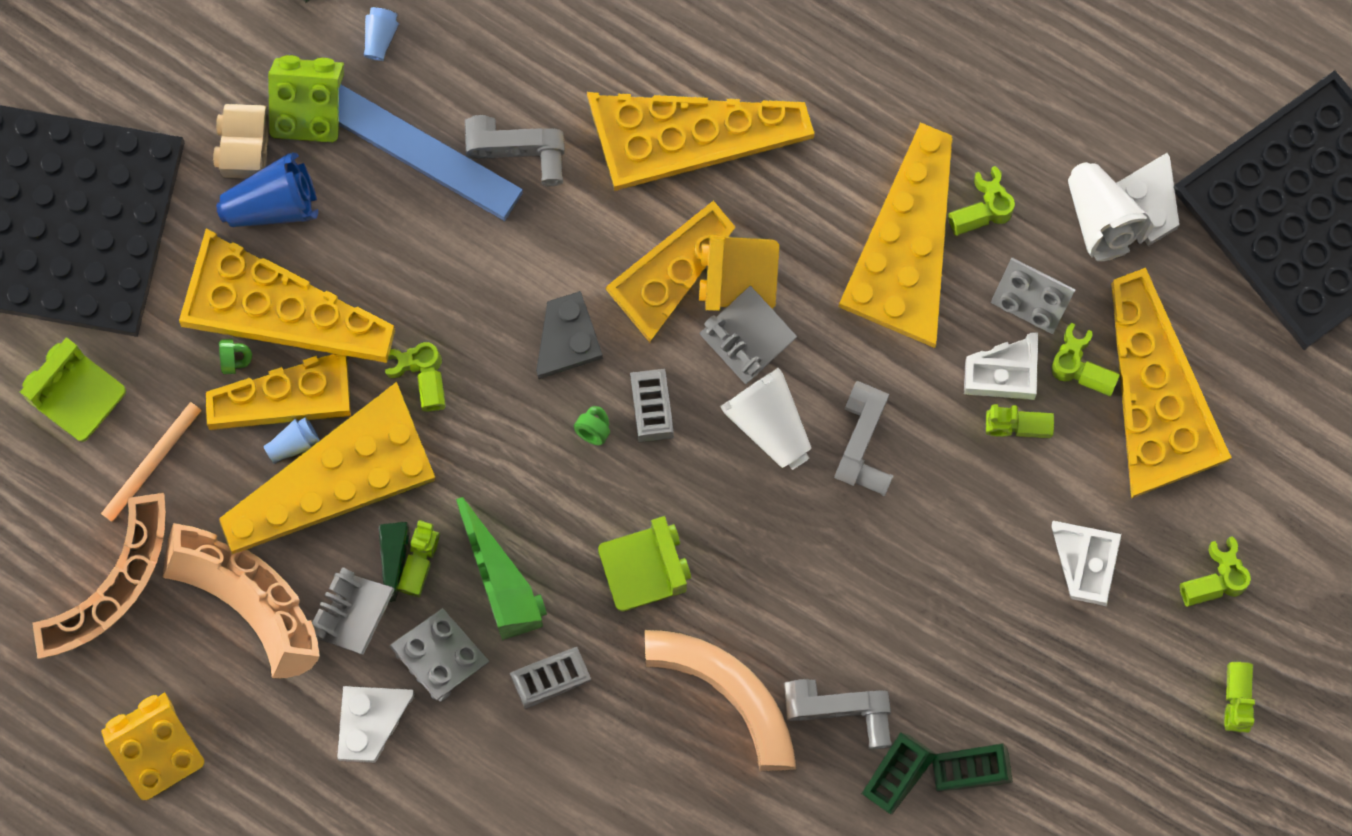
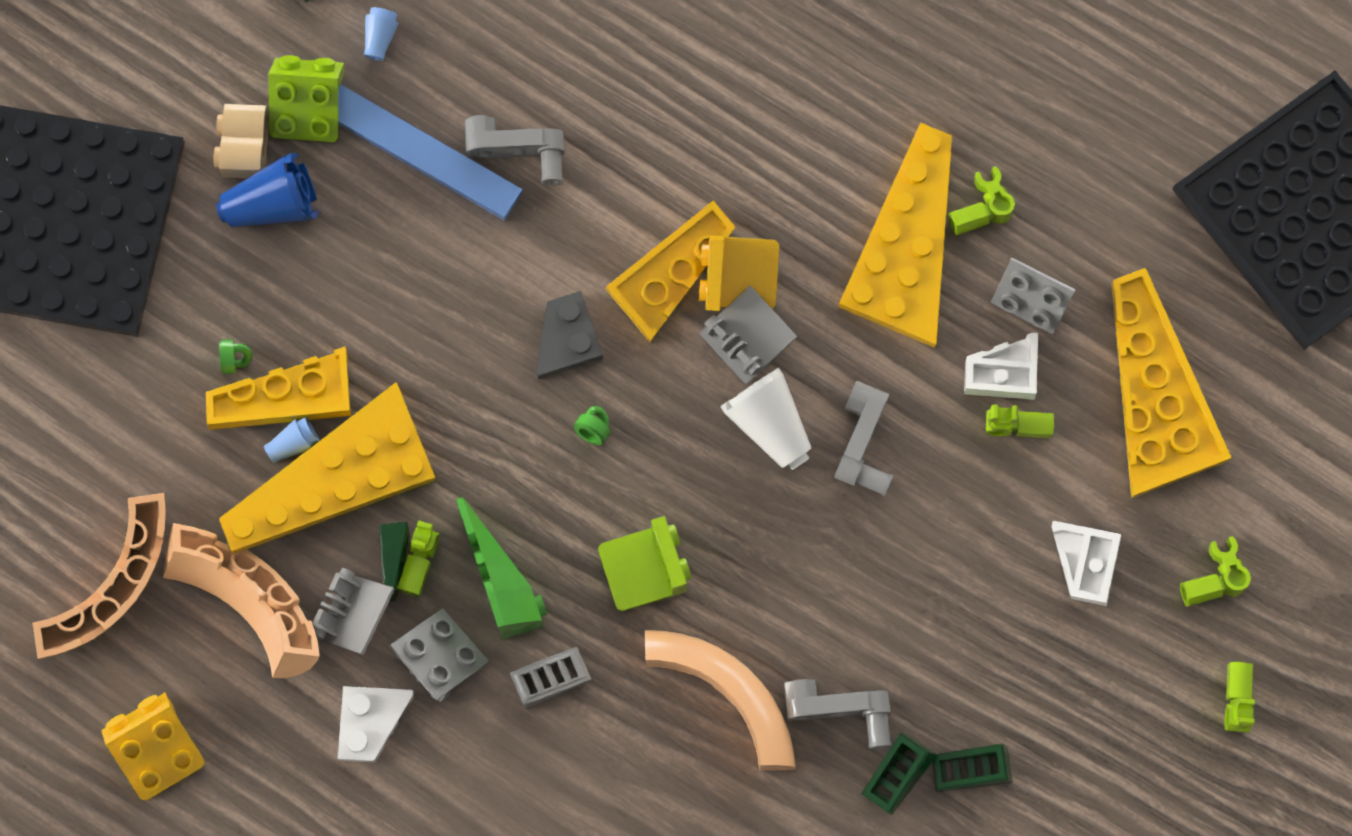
lime bracket [20,337,126,442] -> none
light nougat bar [101,402,201,522] -> none
yellow wing [179,228,395,363] -> none
lime bar [385,342,446,412] -> none
yellow wing [587,92,815,191] -> none
light grey slope [630,369,674,442] -> none
lime bar [1051,323,1120,397] -> none
white cone [1068,162,1153,262] -> none
white wing [1117,153,1179,246] -> none

